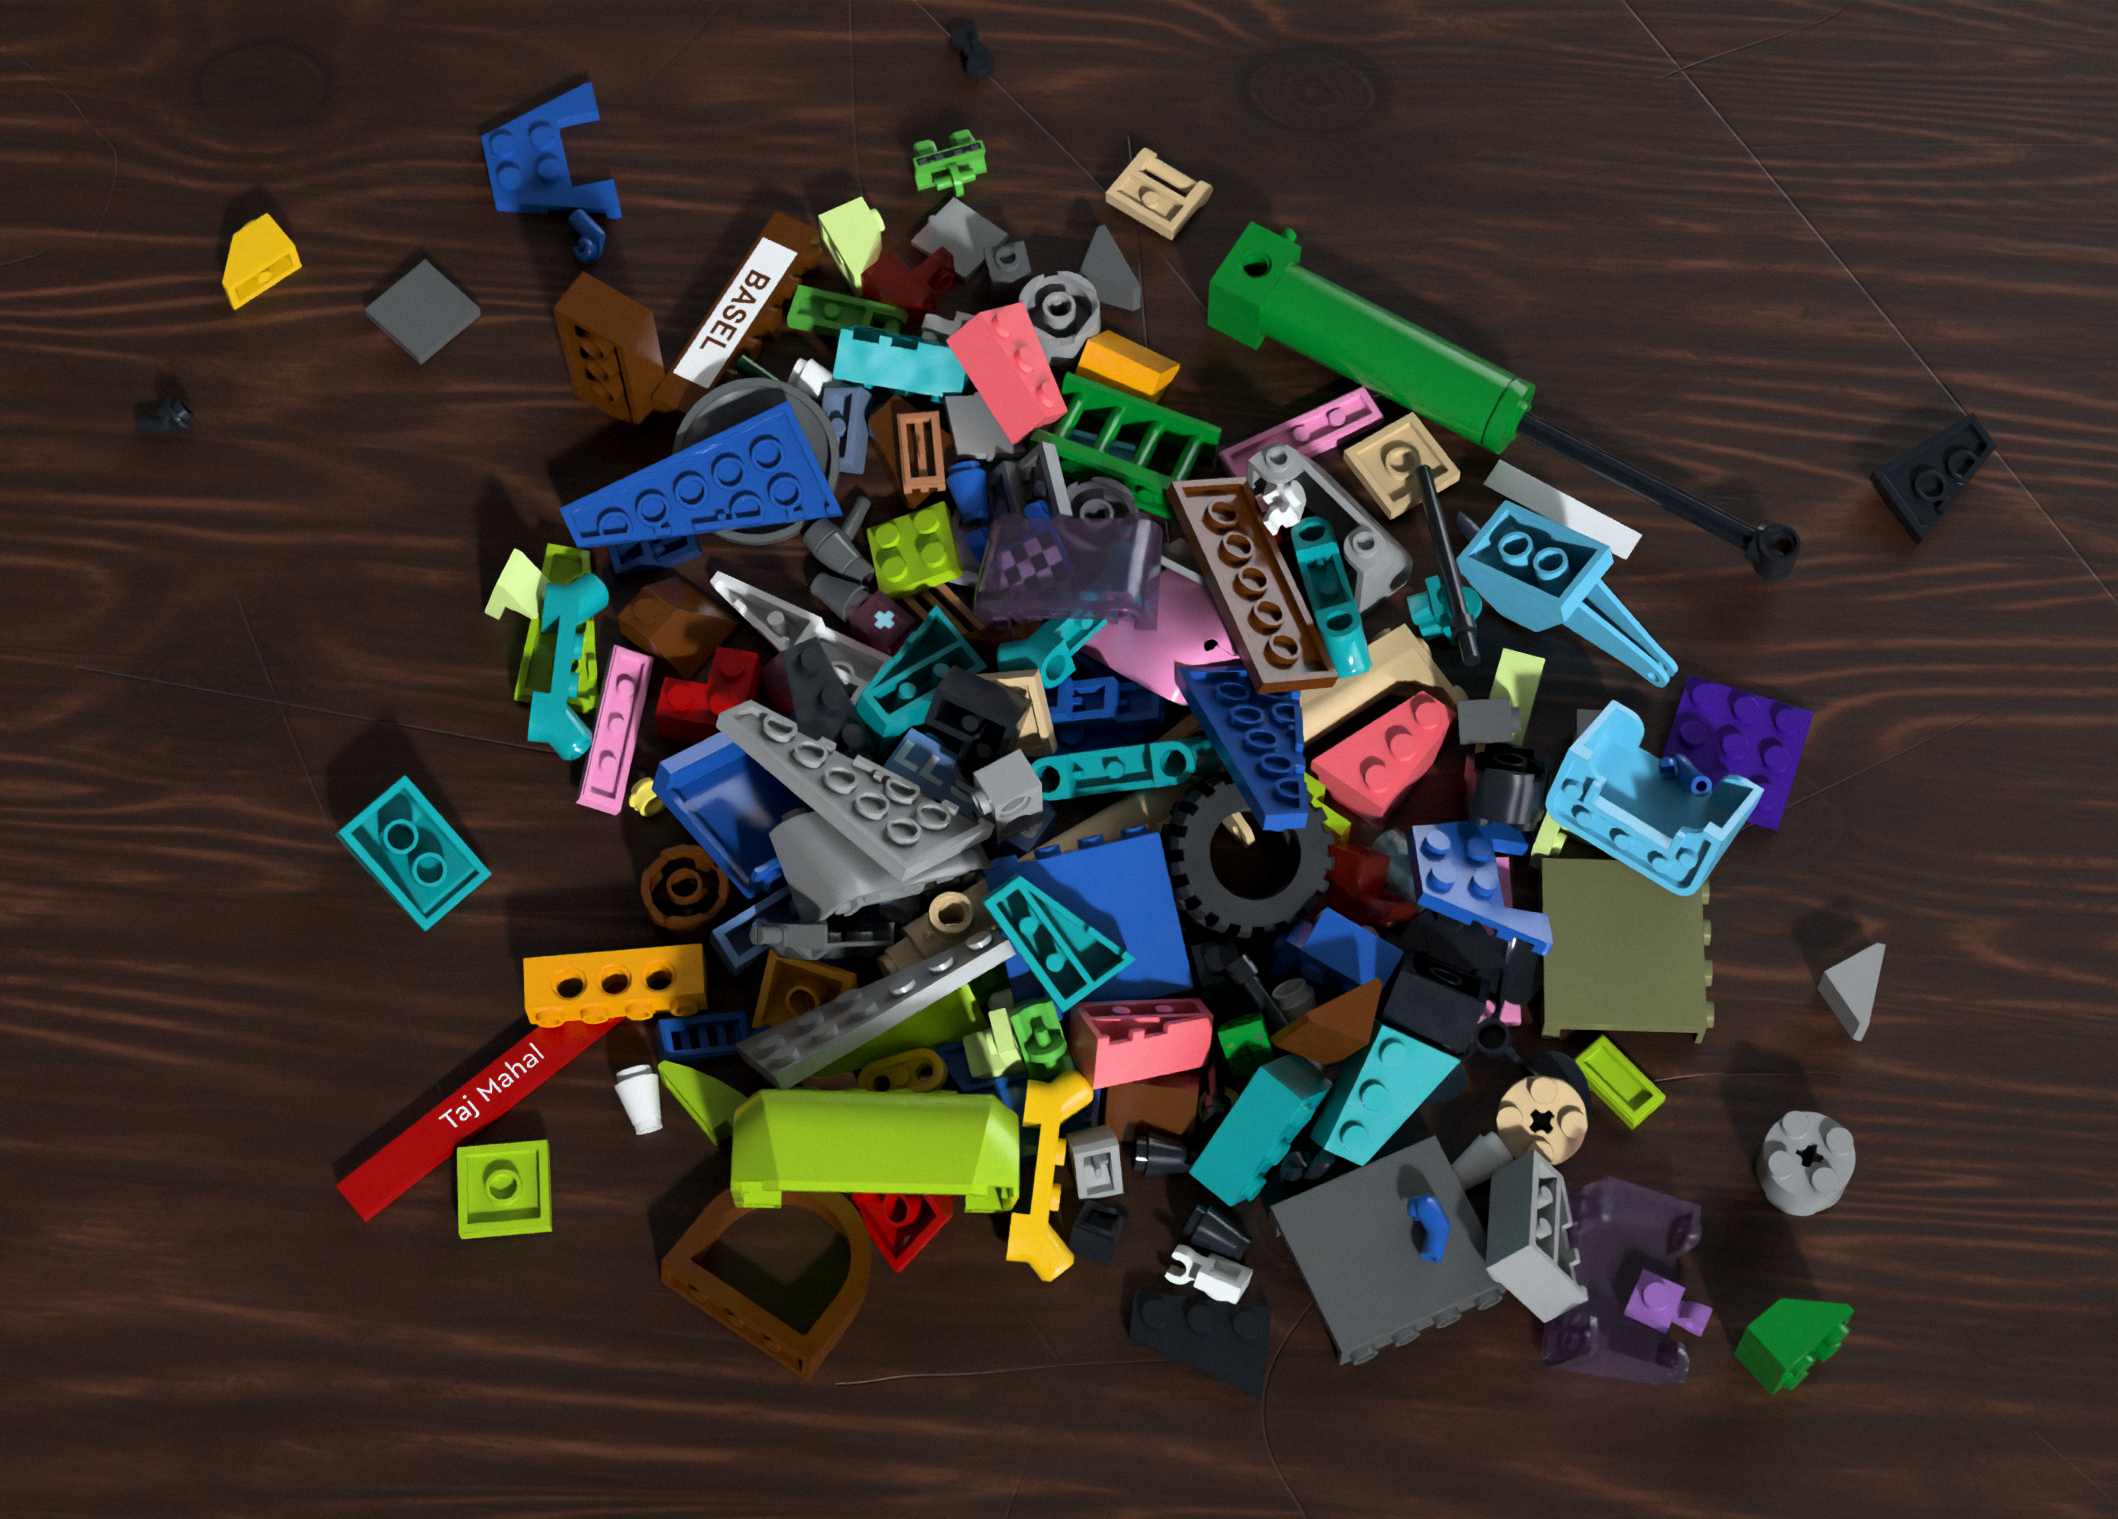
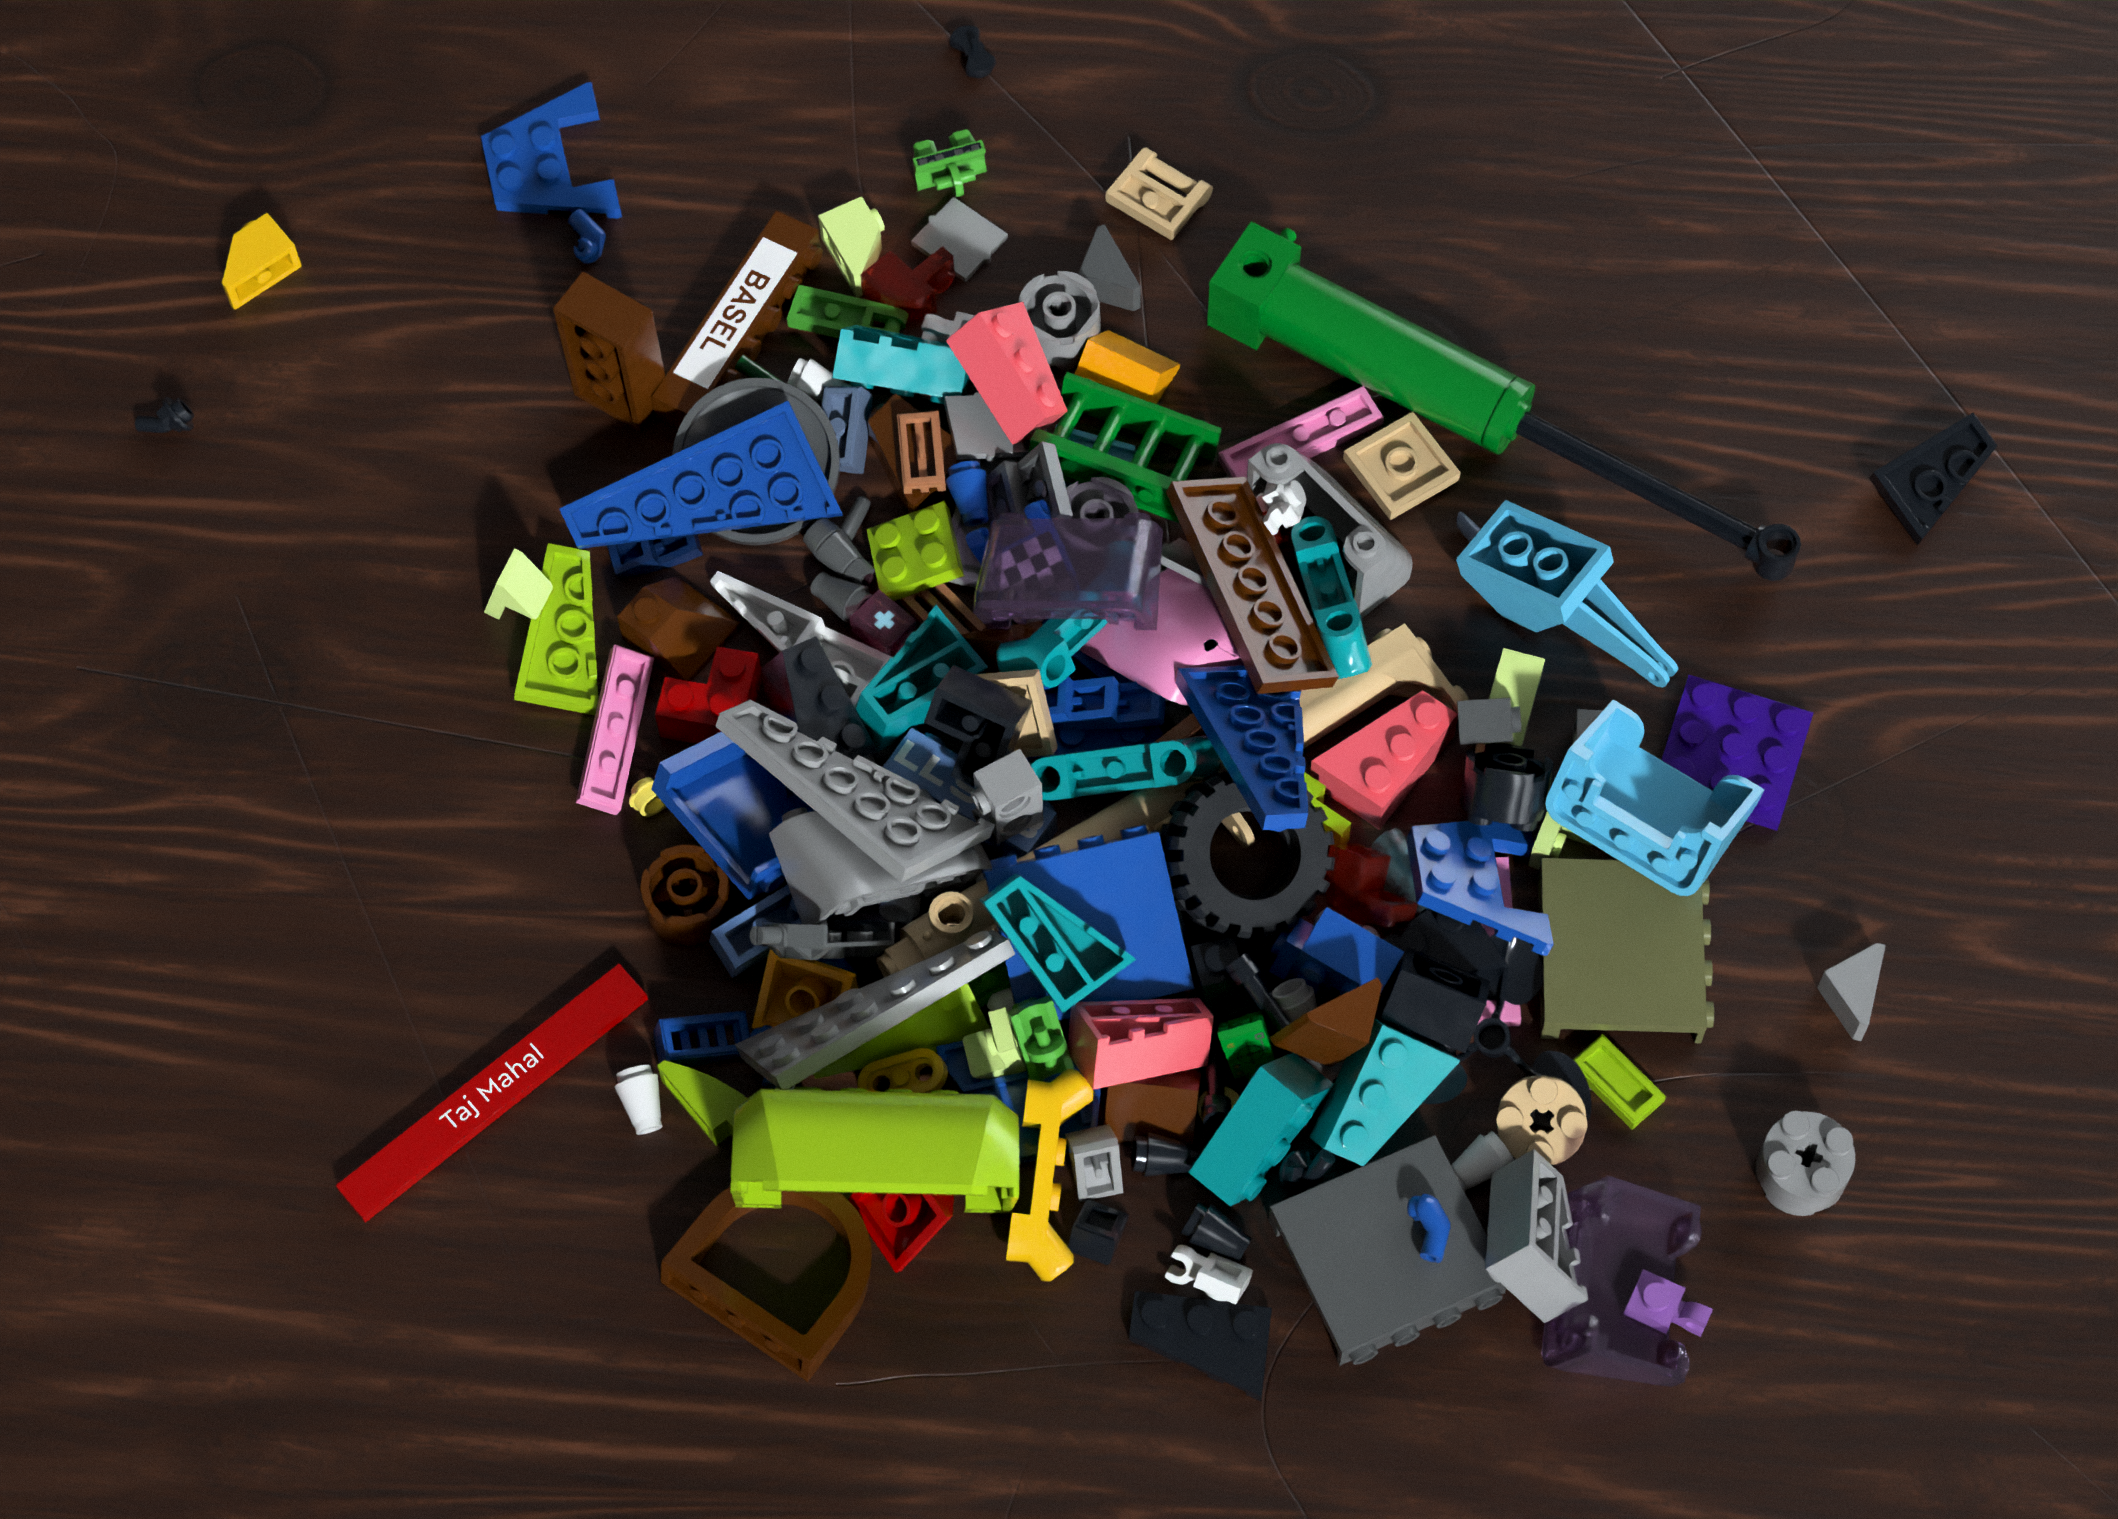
teal slope [334,775,491,932] -> none
dark grey tile [364,260,481,365] -> none
lime plate [457,1140,552,1239] -> none
light orange brick [523,943,708,1028] -> none
teal plate [527,573,609,761] -> none
dark grey brick [984,241,1032,308] -> none
teal hips [1407,575,1482,646] -> none
black bar [1415,465,1481,667] -> none
white sticker [1484,460,1642,560] -> none
blue arm [1659,753,1712,797] -> none
green slope [1734,1298,1854,1395] -> none

